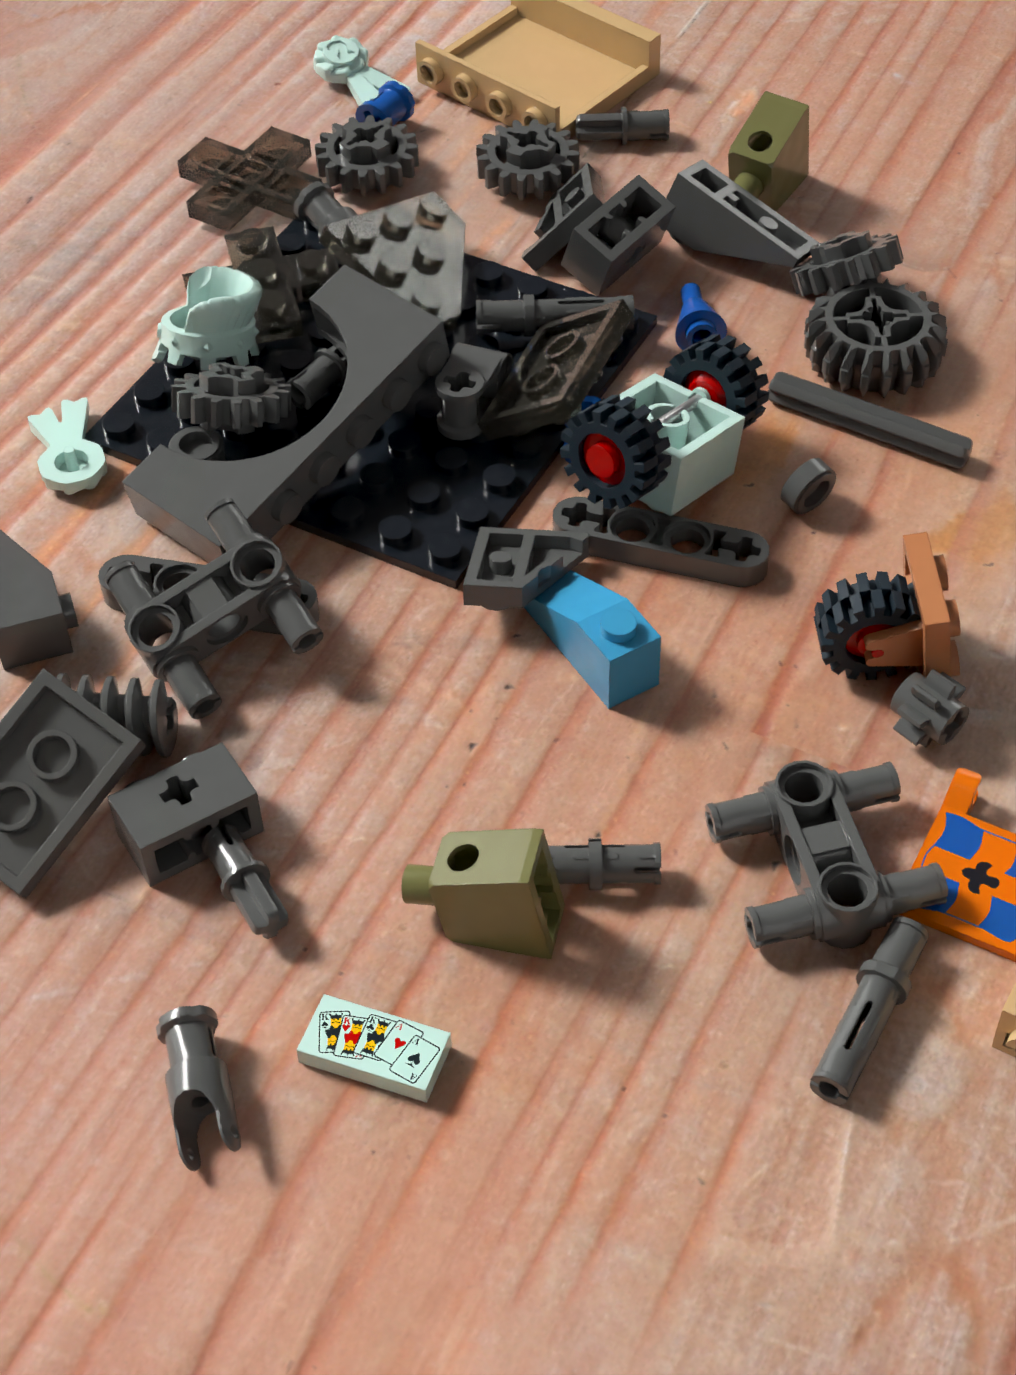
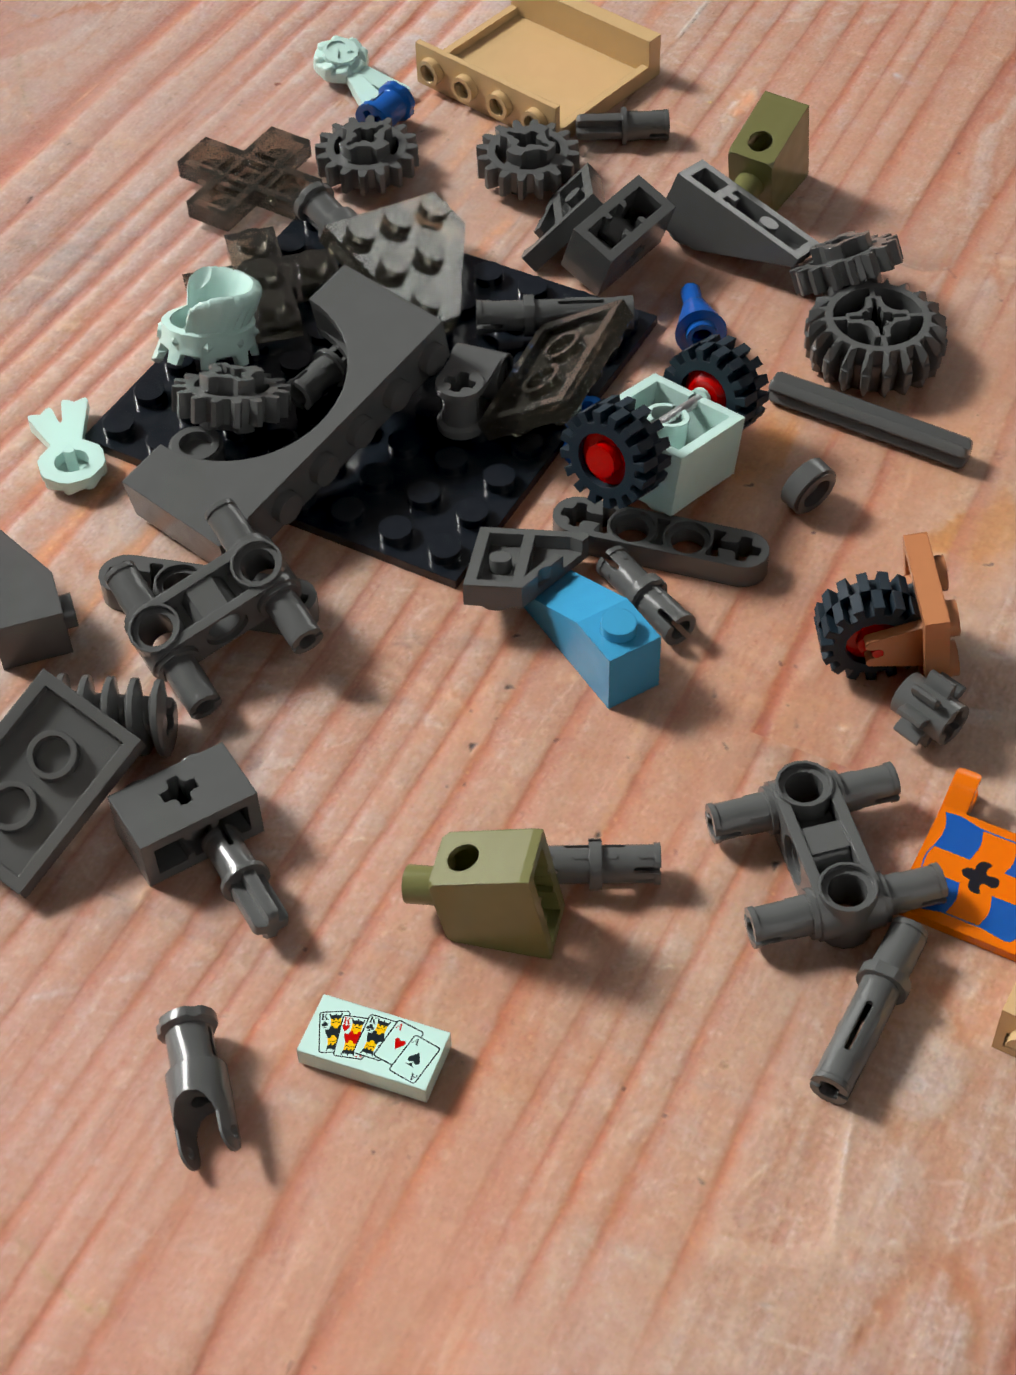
none -> dark grey pin [596,545,696,645]

